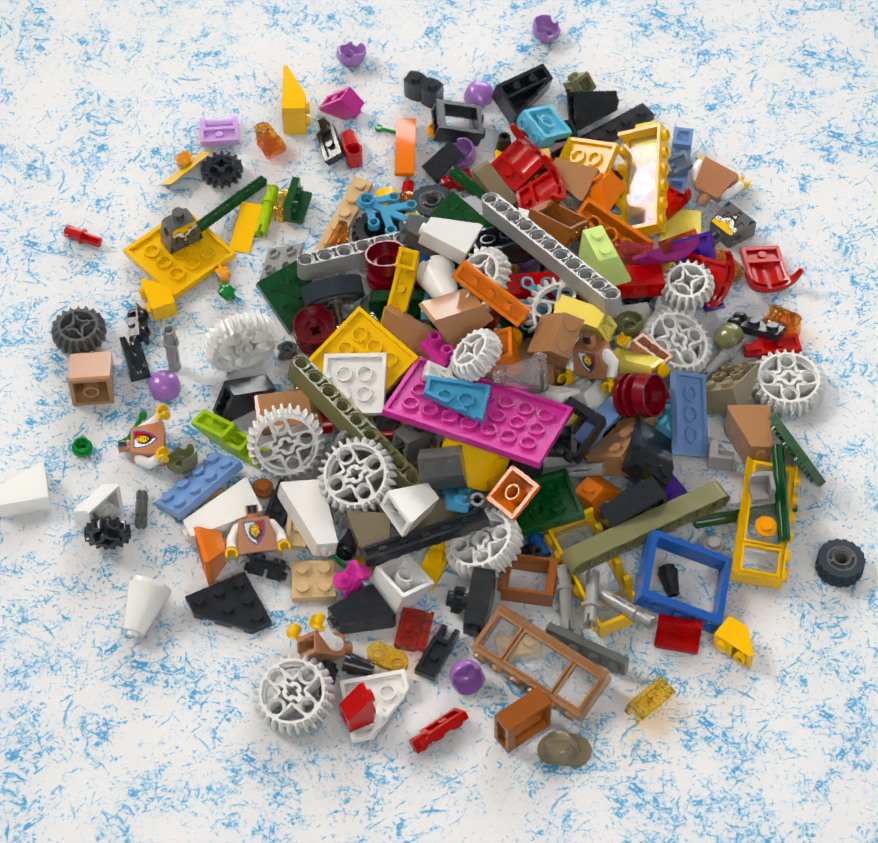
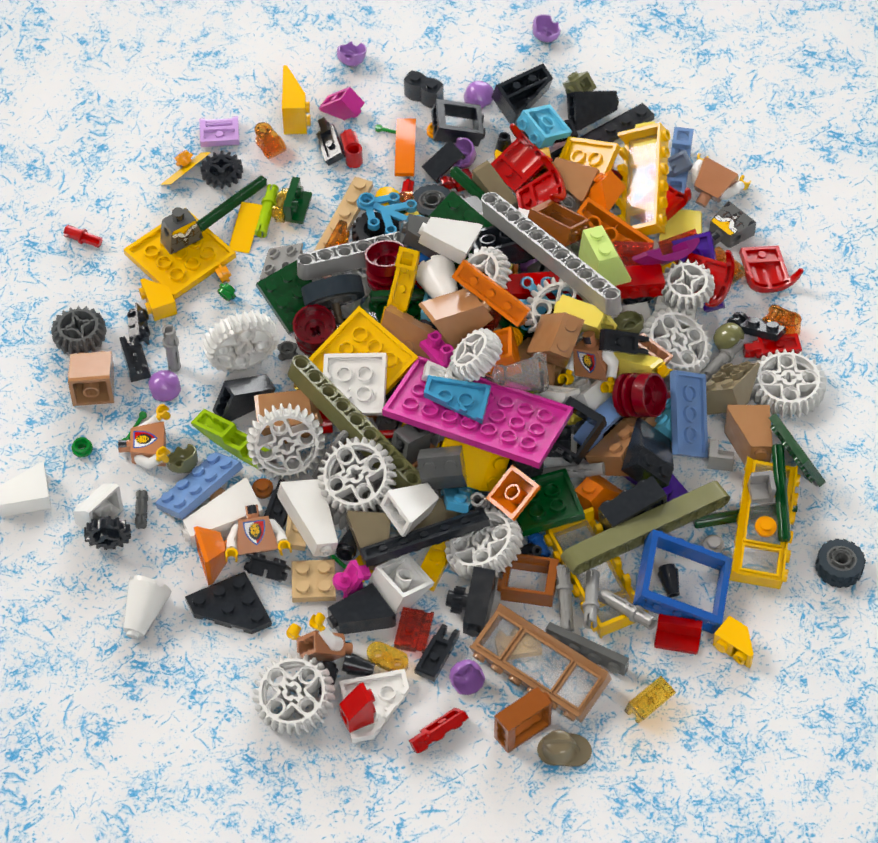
none -> black hinge [599,329,649,355]

